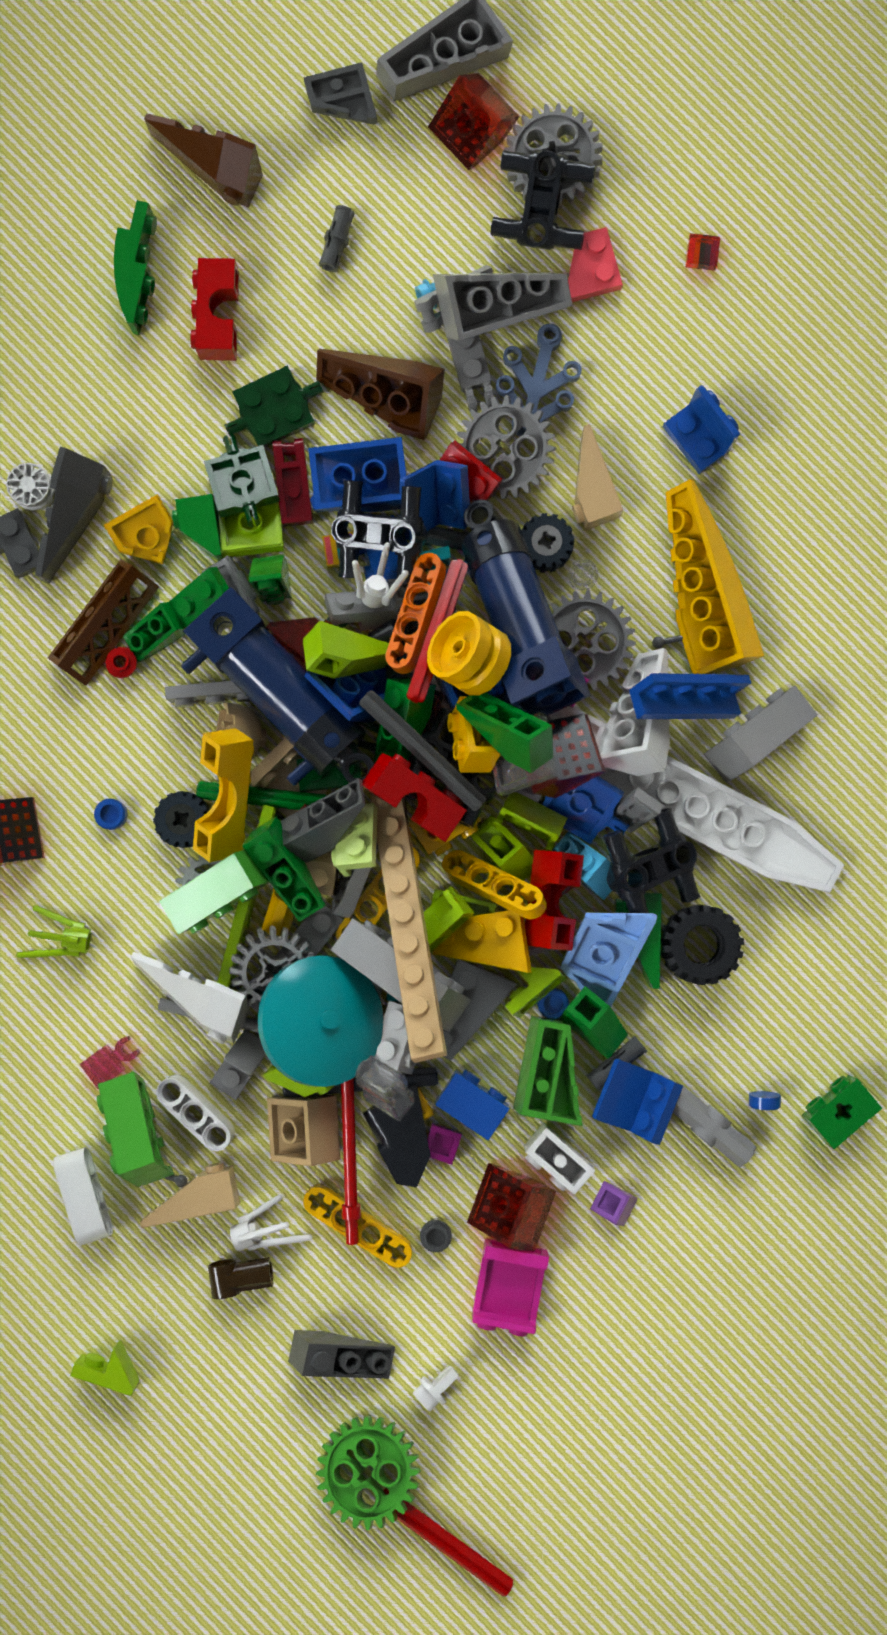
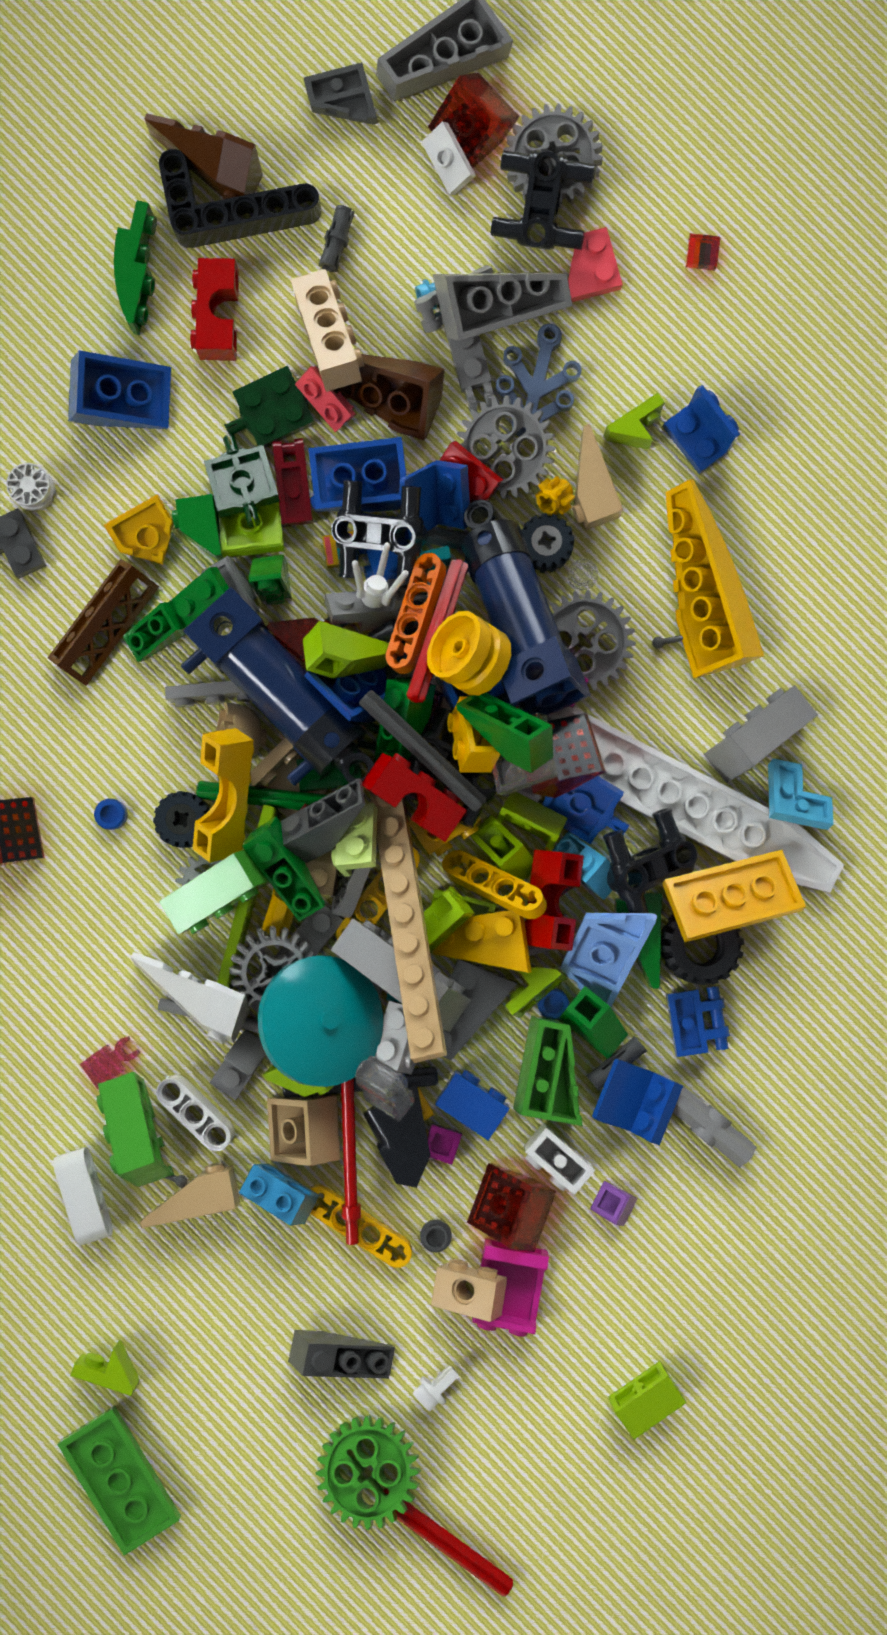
lime plant [16,905,92,958] -> none
dark grey wedge [35,447,113,583] -> none
red plate [105,647,137,678] -> none
dark brown piece [208,1257,274,1299] -> none
white plant [230,1195,312,1251] -> none
white wedge [594,648,670,776] -> none
light grey plate [614,787,664,833] -> none
blue fence [629,673,751,719] -> none
blue tile [749,1091,781,1111] -> none
green brick [802,1075,882,1149] -> none
none -> bright green plate [57,1405,181,1556]
none -> blue slope [68,350,171,429]
none -> black beam [159,149,321,248]
none -> dark azure brick [239,1164,320,1226]
none -> tan brick [290,269,364,392]
none -> coral hinge [295,366,356,432]
none -> white plate [421,121,476,195]
none -> tan brick [431,1259,507,1322]
none -> yellow gear [535,476,575,516]
none -> lime slope [603,393,665,449]
none -> lime hinge [608,1361,687,1440]
none -> yellow plate [662,850,806,942]
none -> blue plate [666,986,730,1057]
none -> medium azure plate [768,758,833,830]

